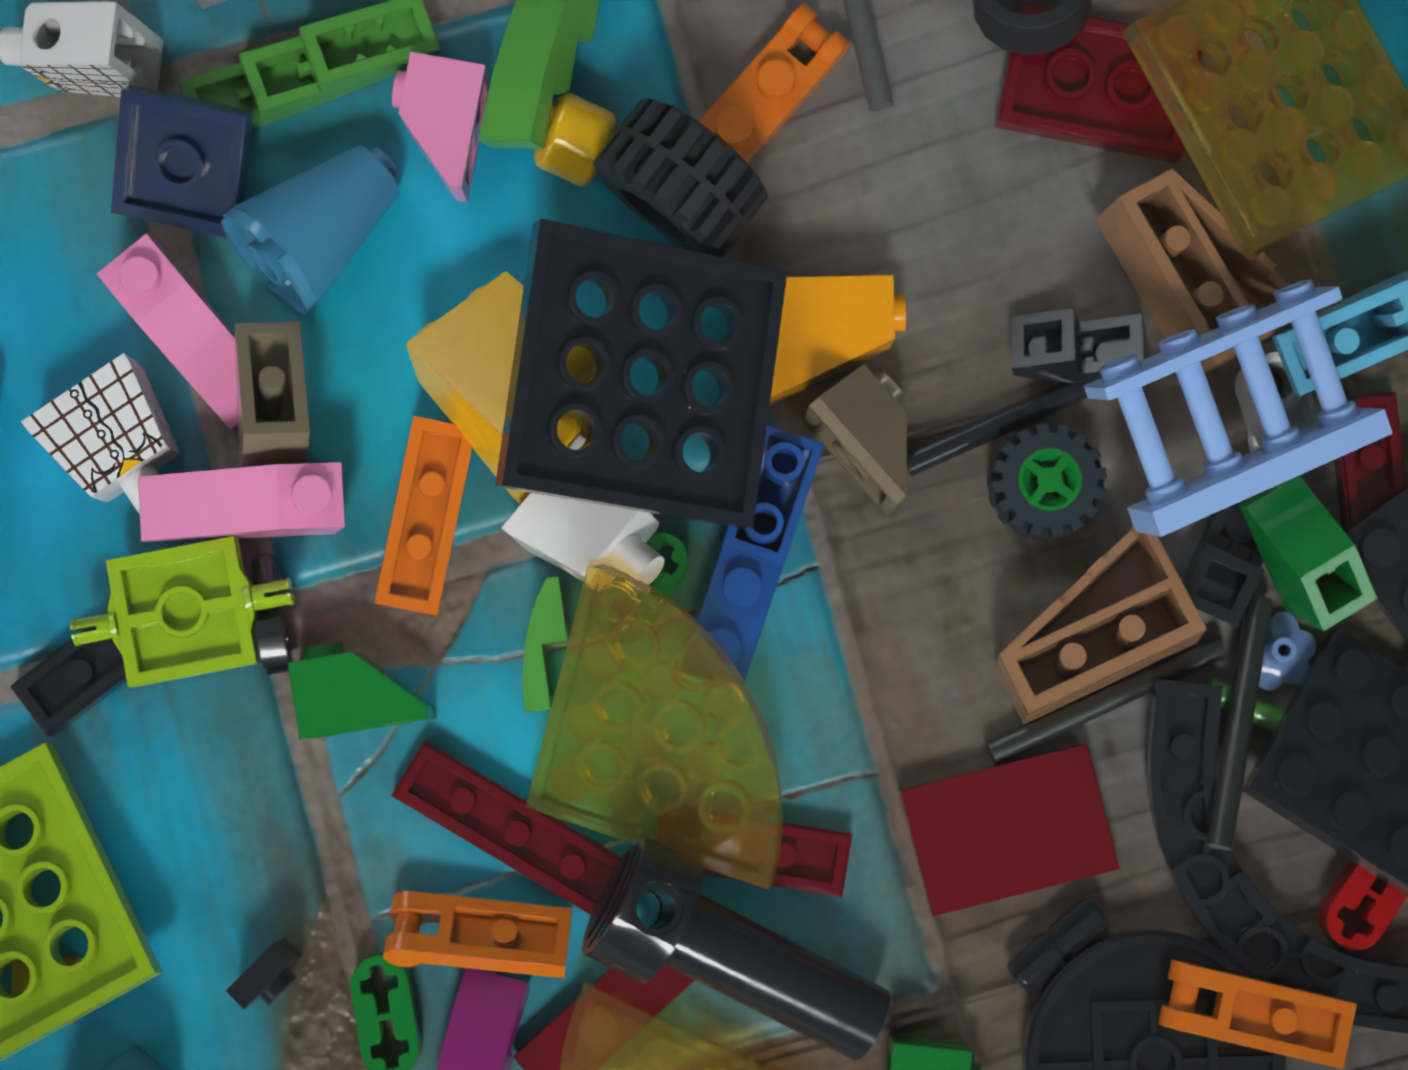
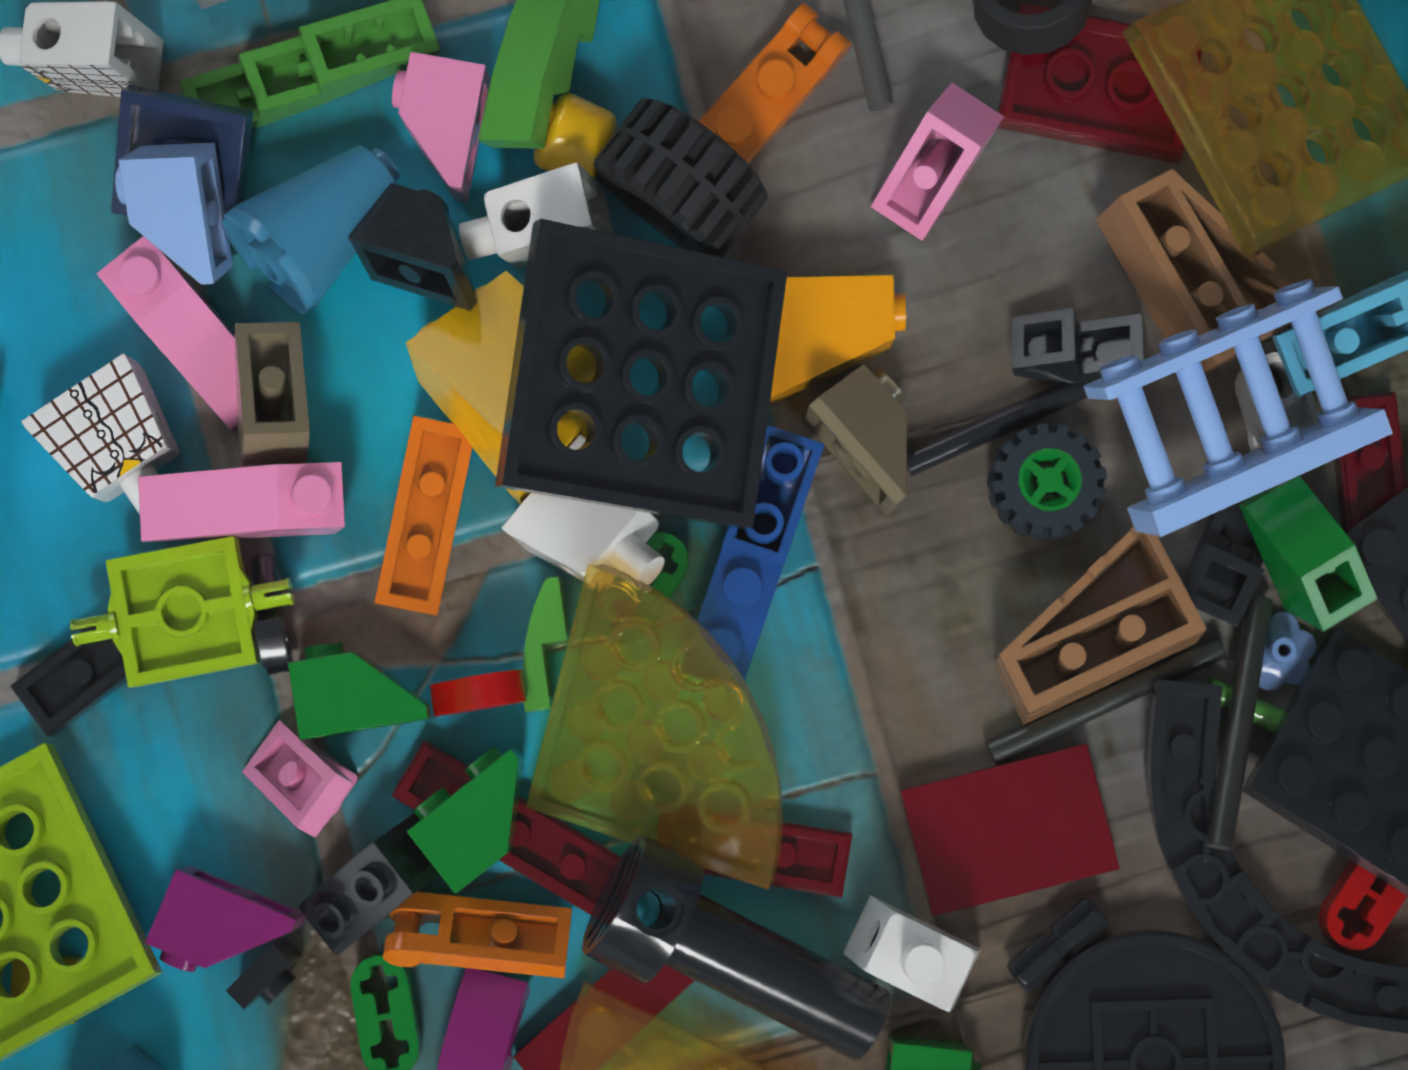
orange plate [1158,959,1357,1070] -> none
none -> light blue slope [115,143,233,284]
none -> magenta slope [145,866,306,972]
none -> bright pink slope [242,720,358,838]
none -> black bracket [299,813,440,955]
none -> black slope [348,183,478,311]
none -> green slope [406,747,524,894]
none -> red beam [430,669,527,717]
none -> white torso [459,163,614,269]
none -> white torso [843,895,981,1012]
none -> bright pink slope [870,82,1004,241]

